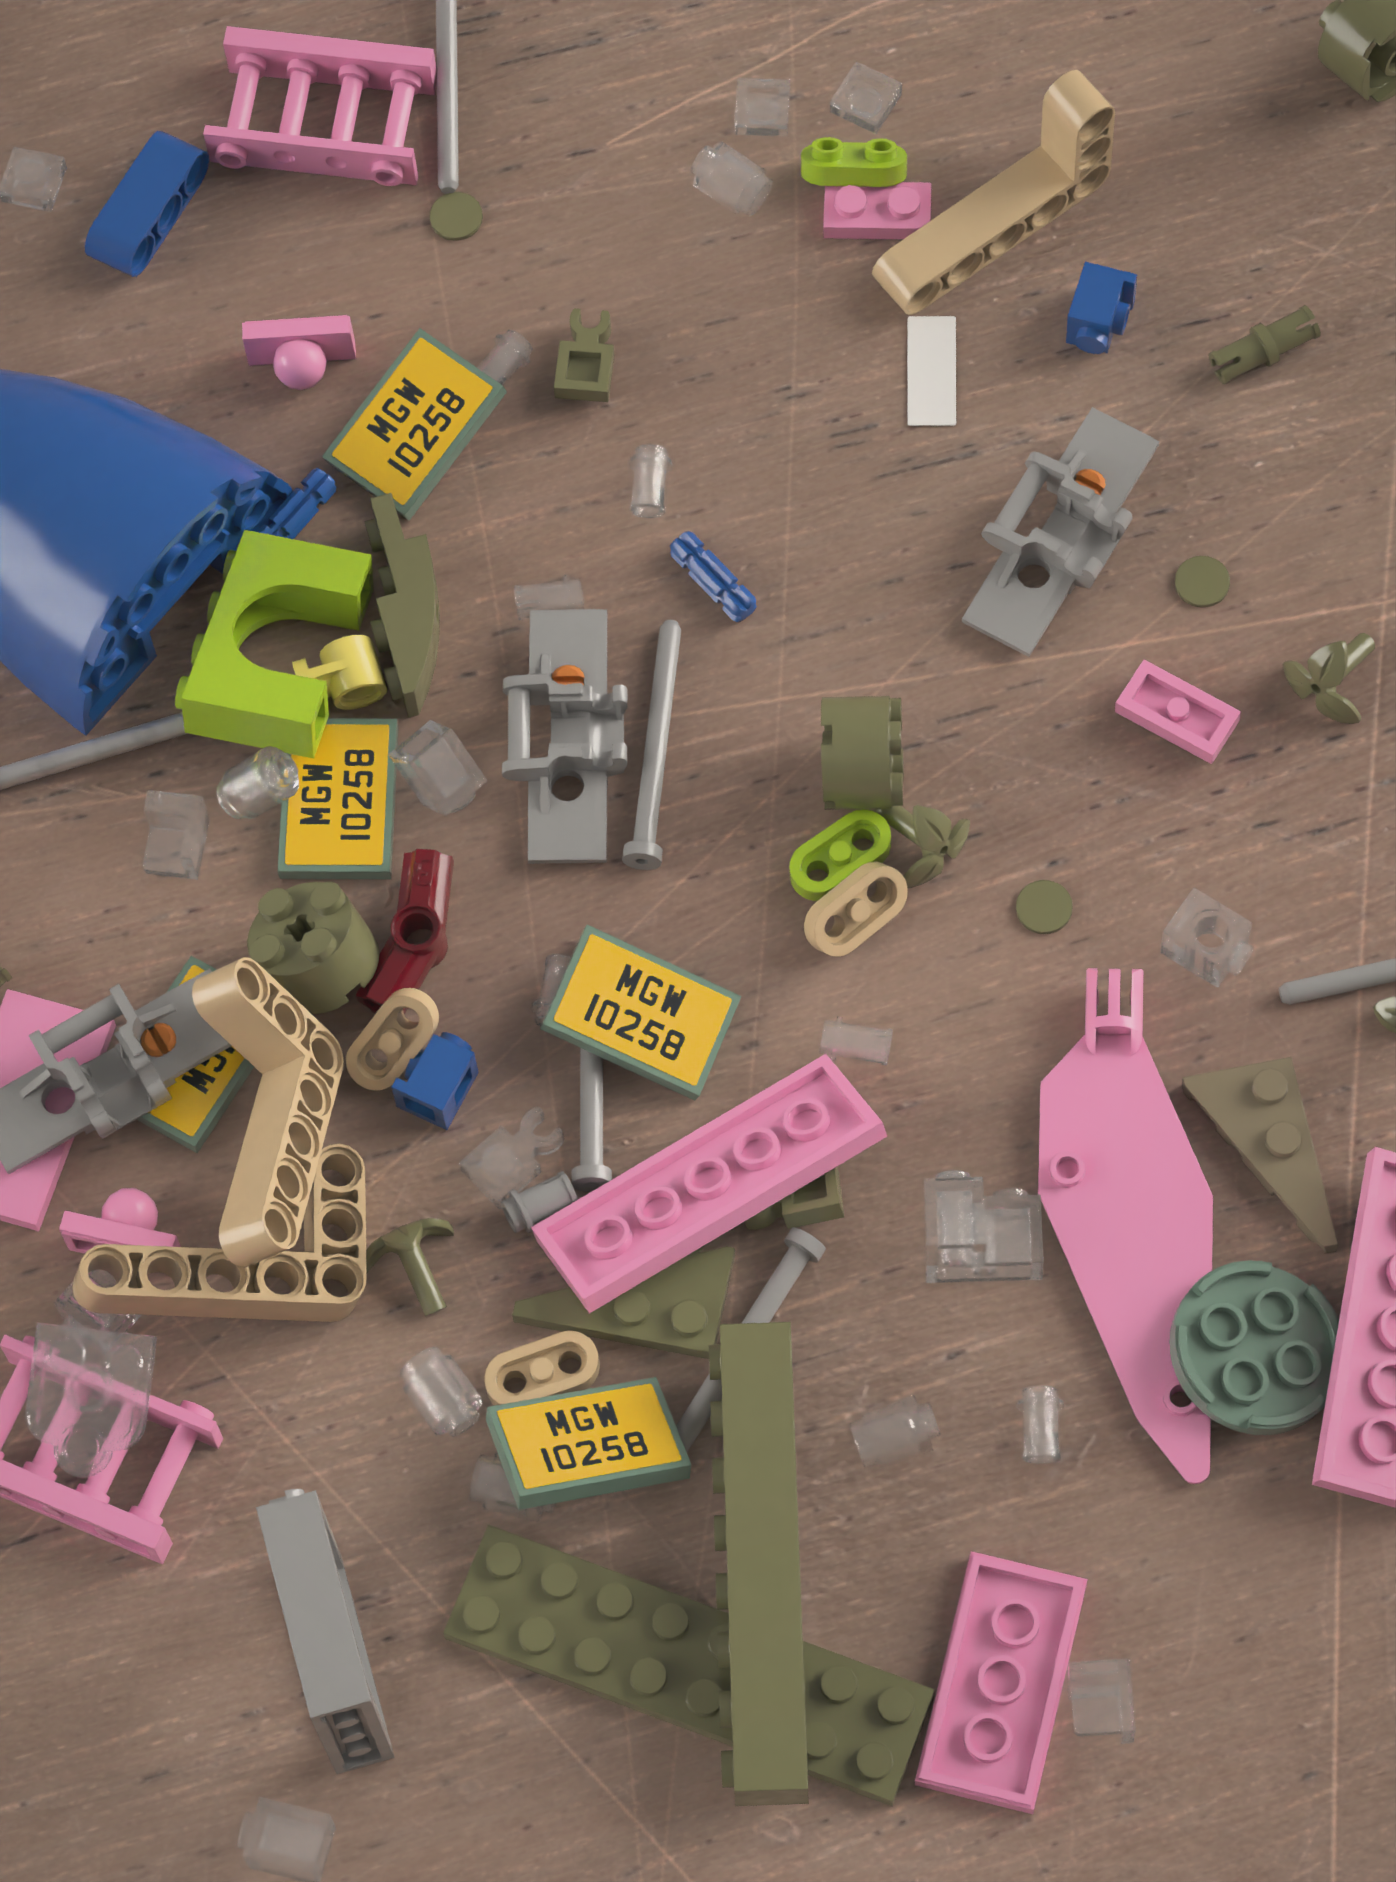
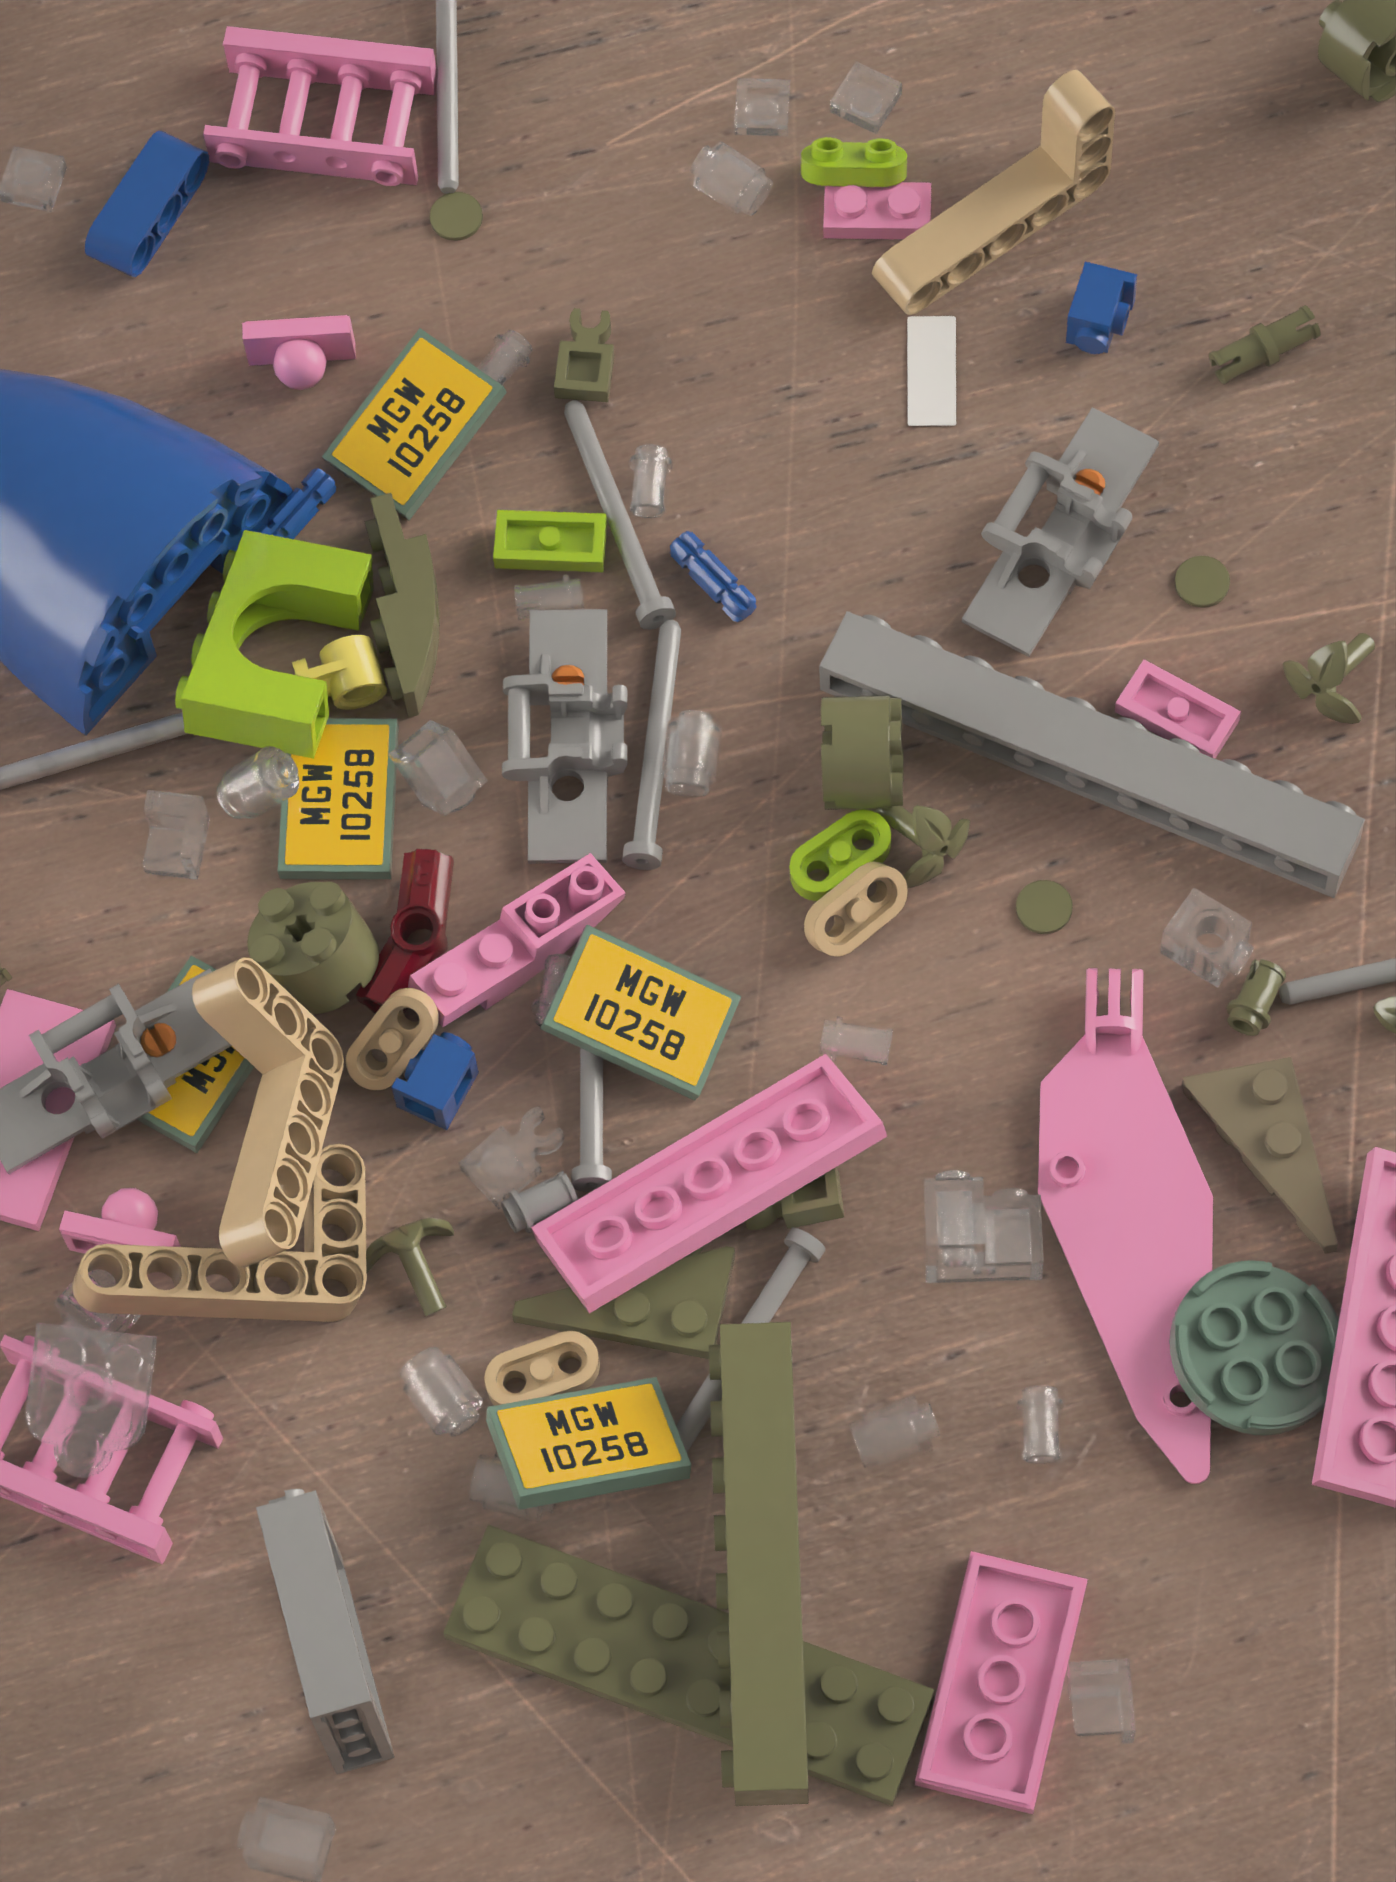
none -> bright pink slope [408,853,625,1027]
none -> lime plate [493,510,607,572]
none -> light grey bar [564,400,676,630]
none -> clear brick [661,710,722,797]
none -> light grey brick [819,611,1365,898]
none -> olive pin [1226,959,1286,1036]

